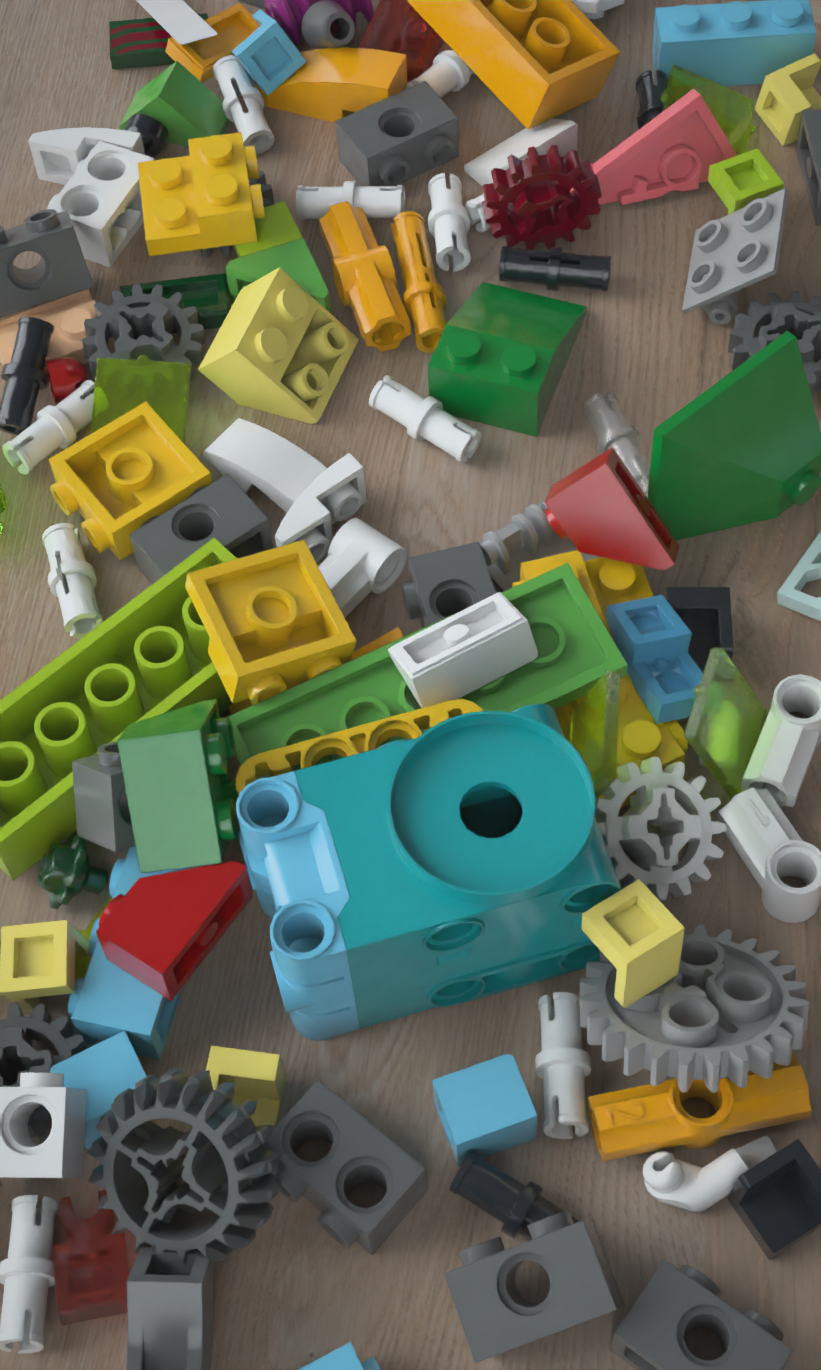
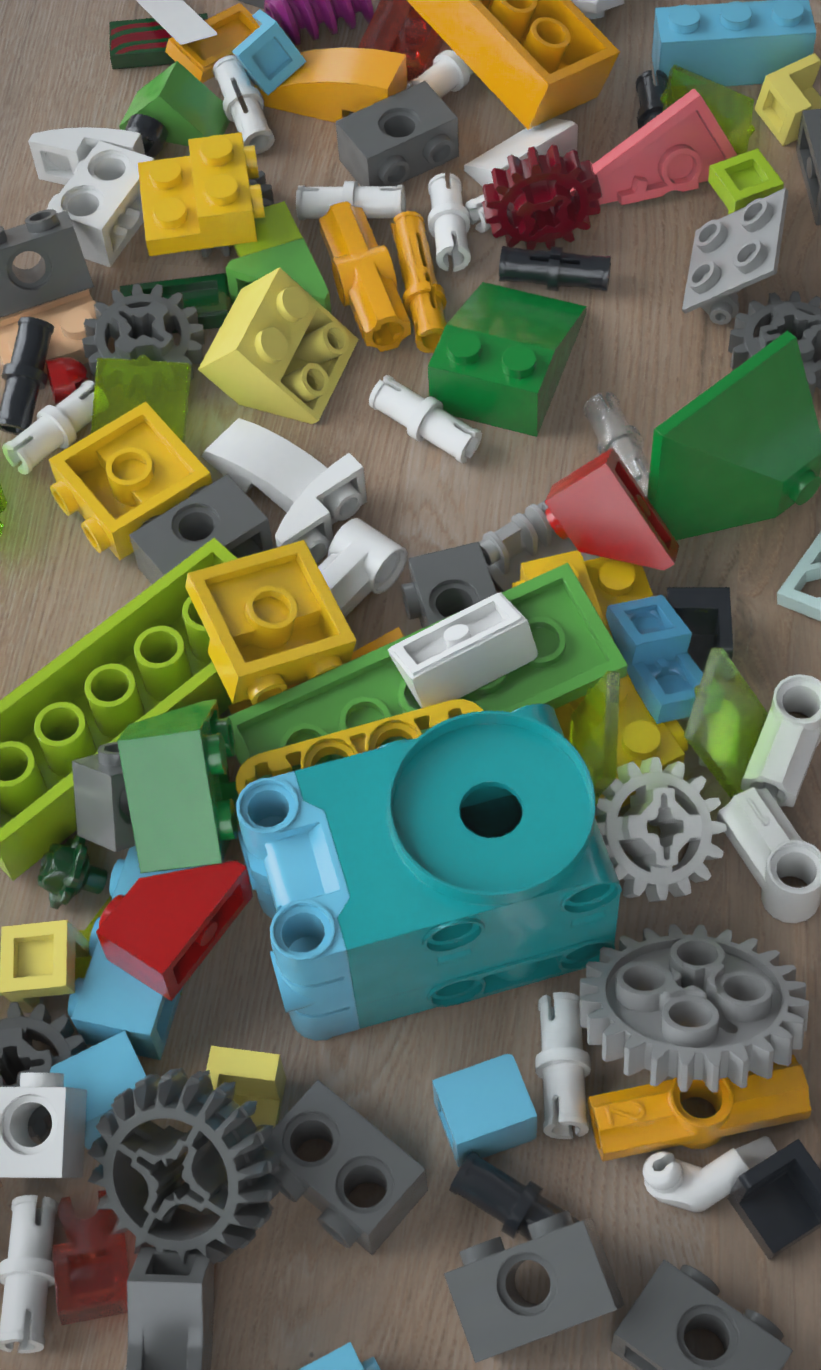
white pin [42,523,103,638] -> none
dark grey cone [302,0,355,49] -> none
light yellow panel [581,879,685,1008] -> none

